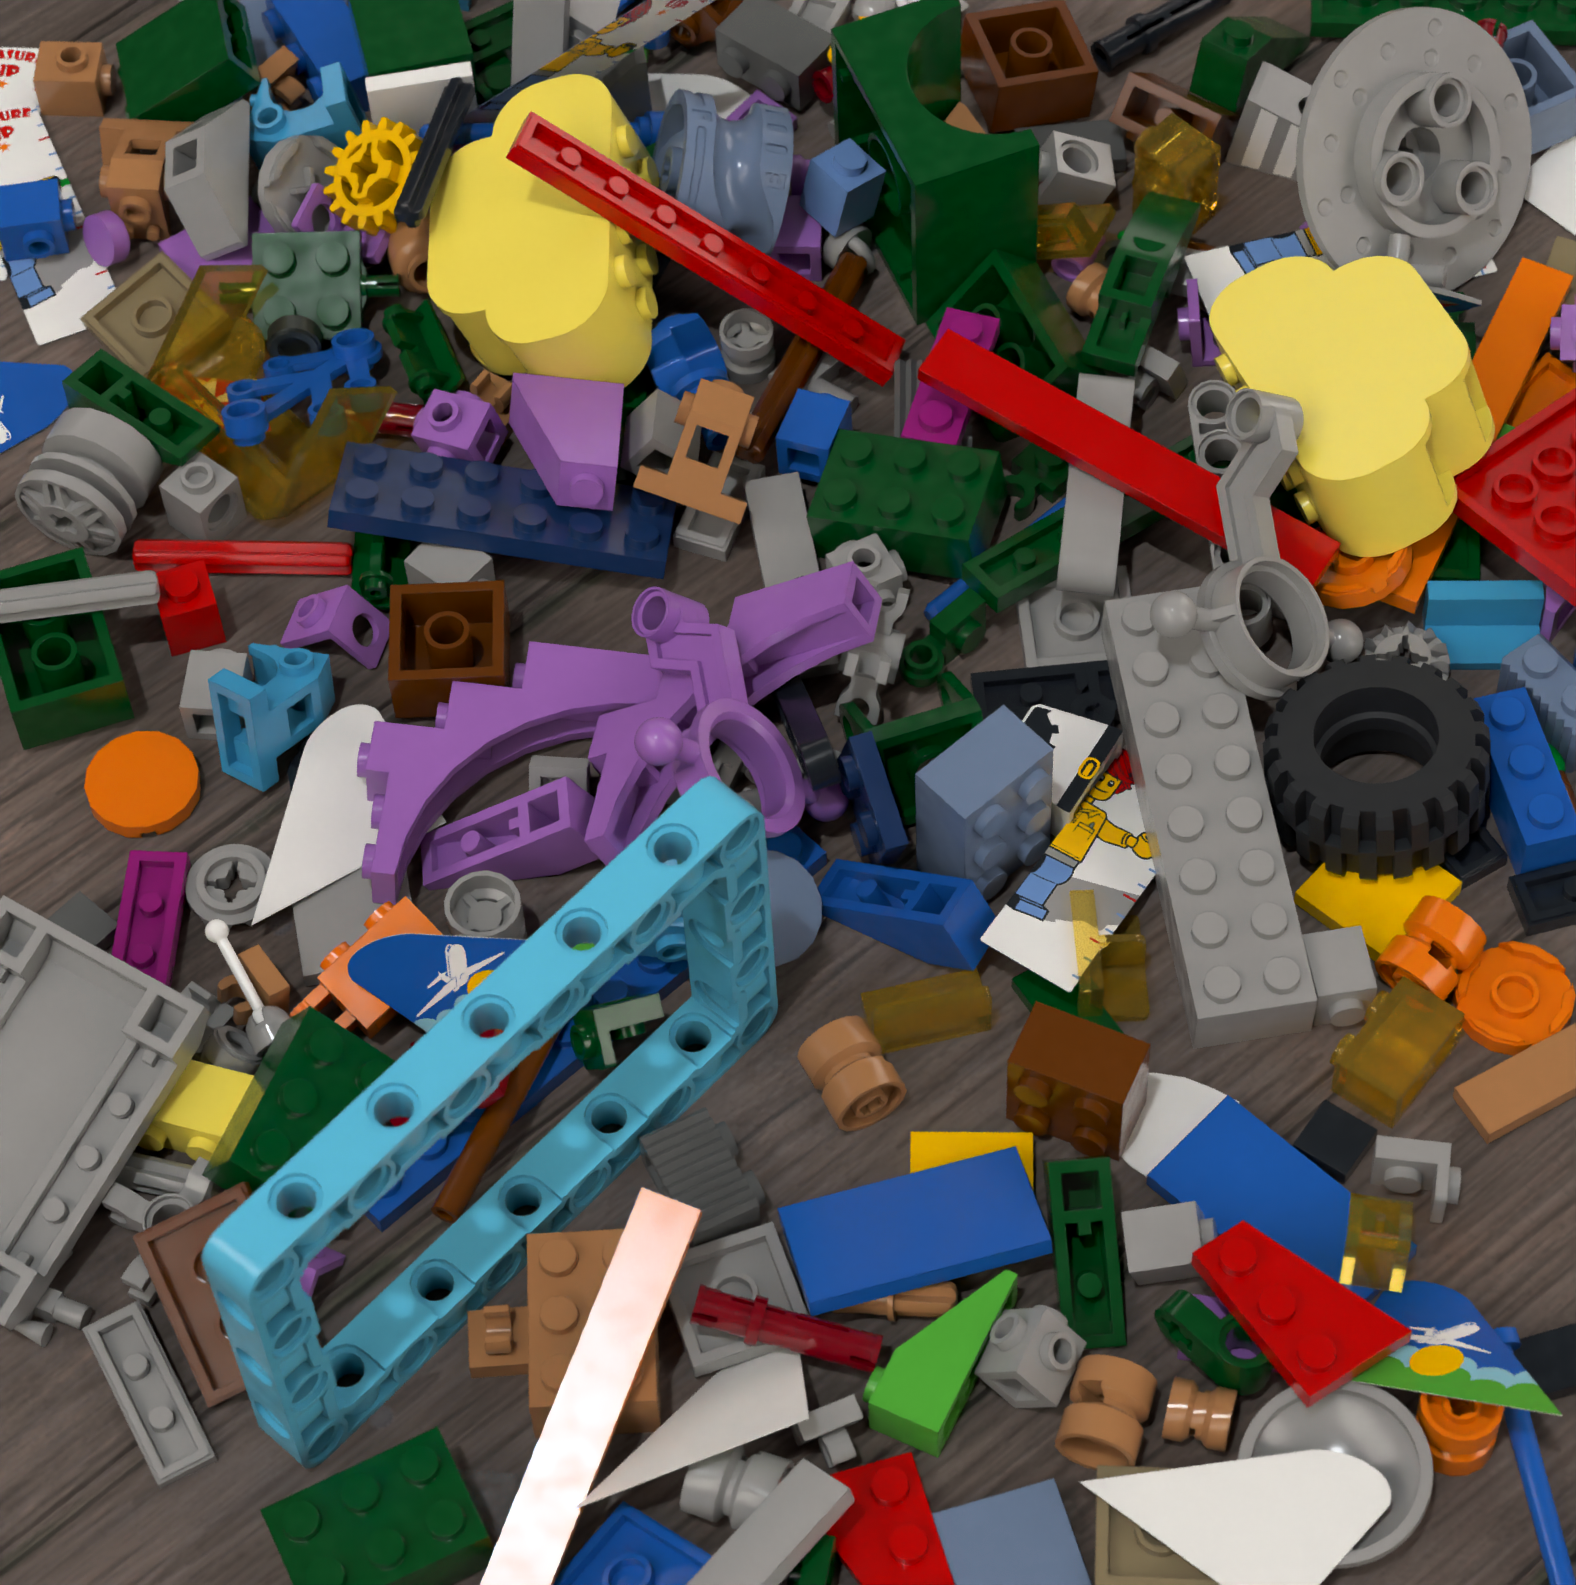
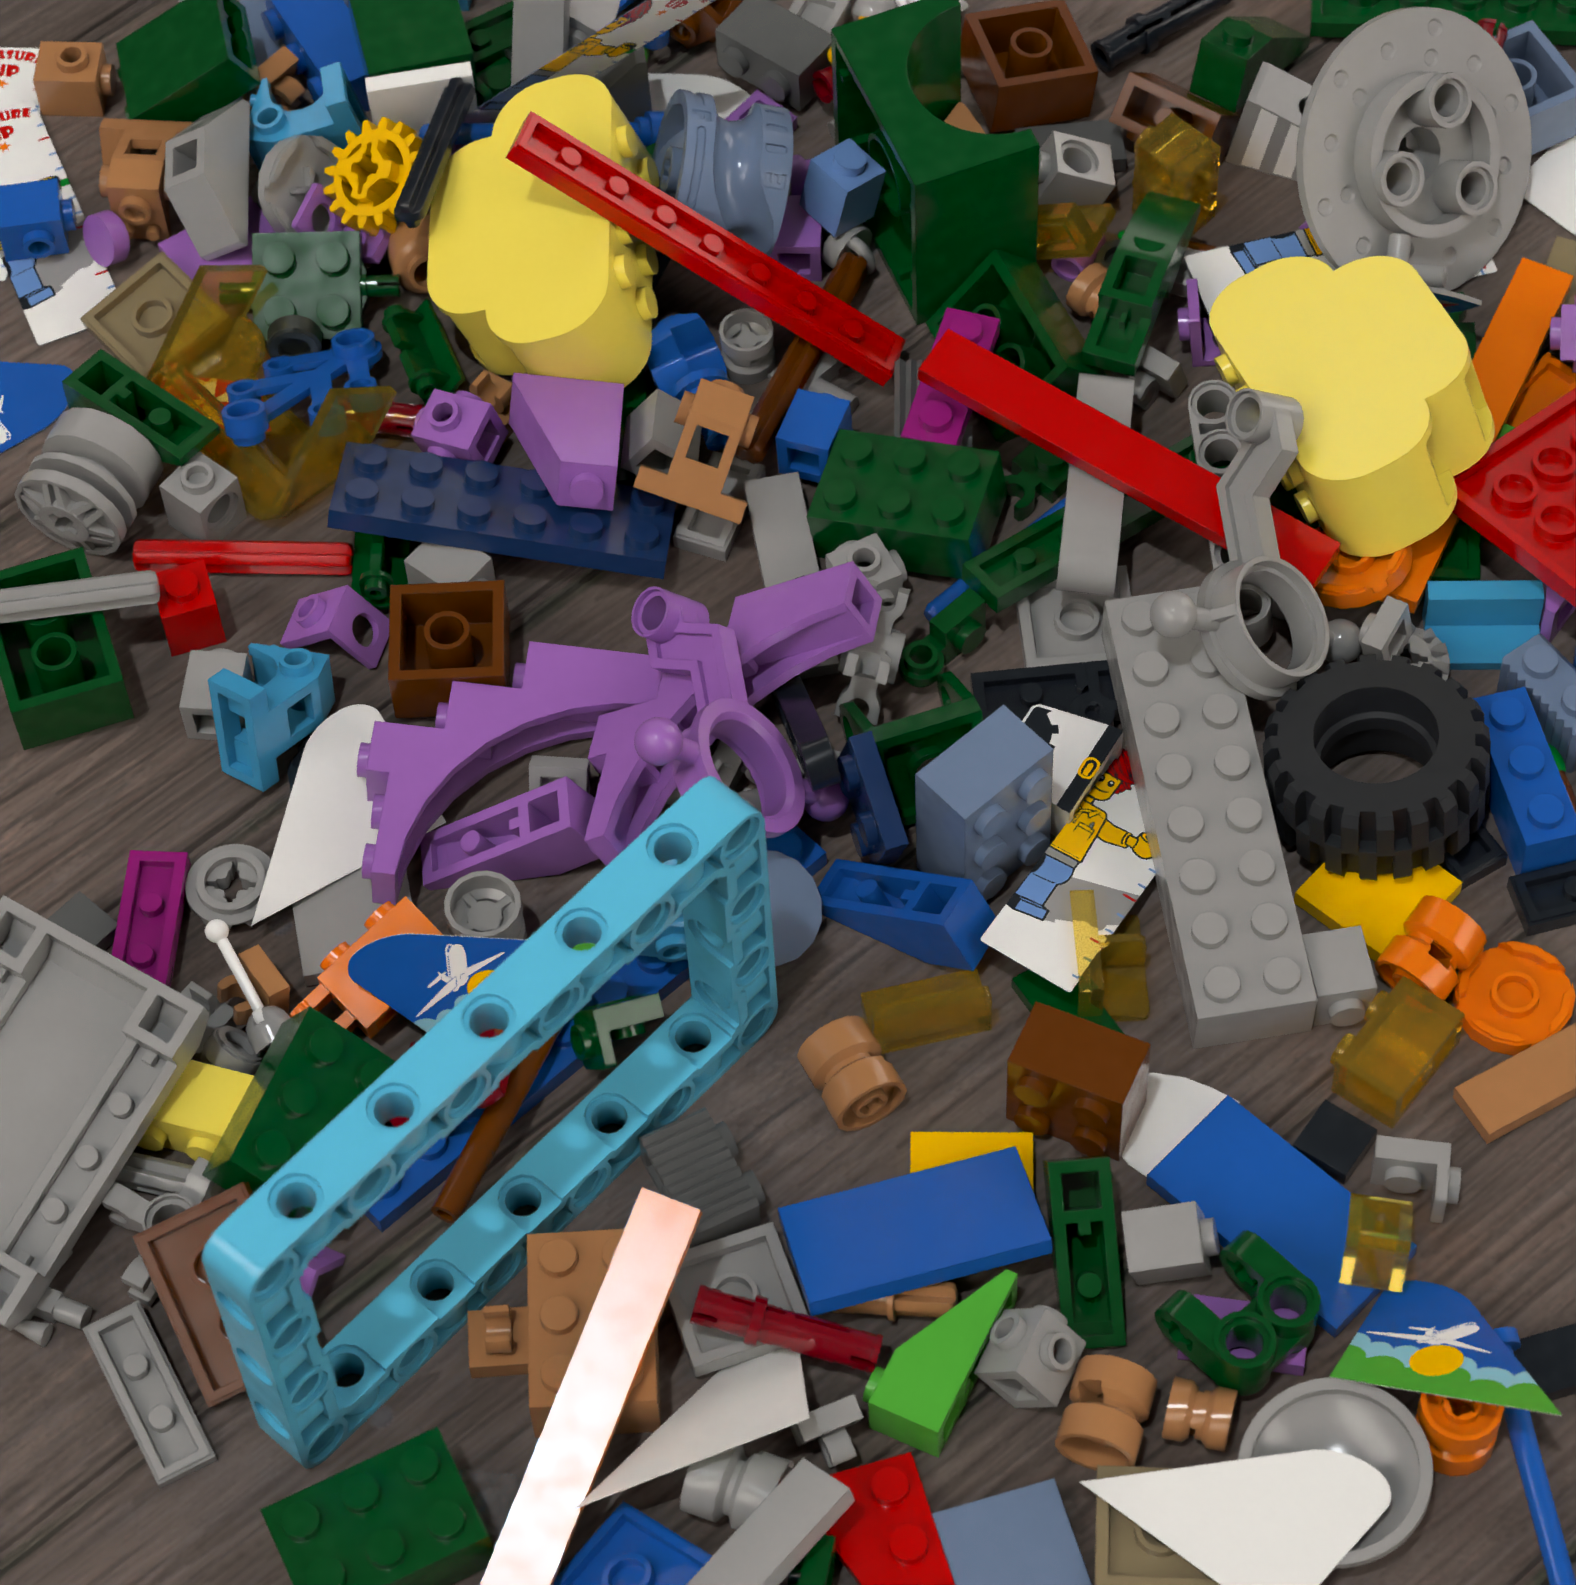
orange tile [84,731,201,838] -> none
red wing [1191,1220,1412,1408] -> none
none -> light grey plate [1358,595,1413,661]

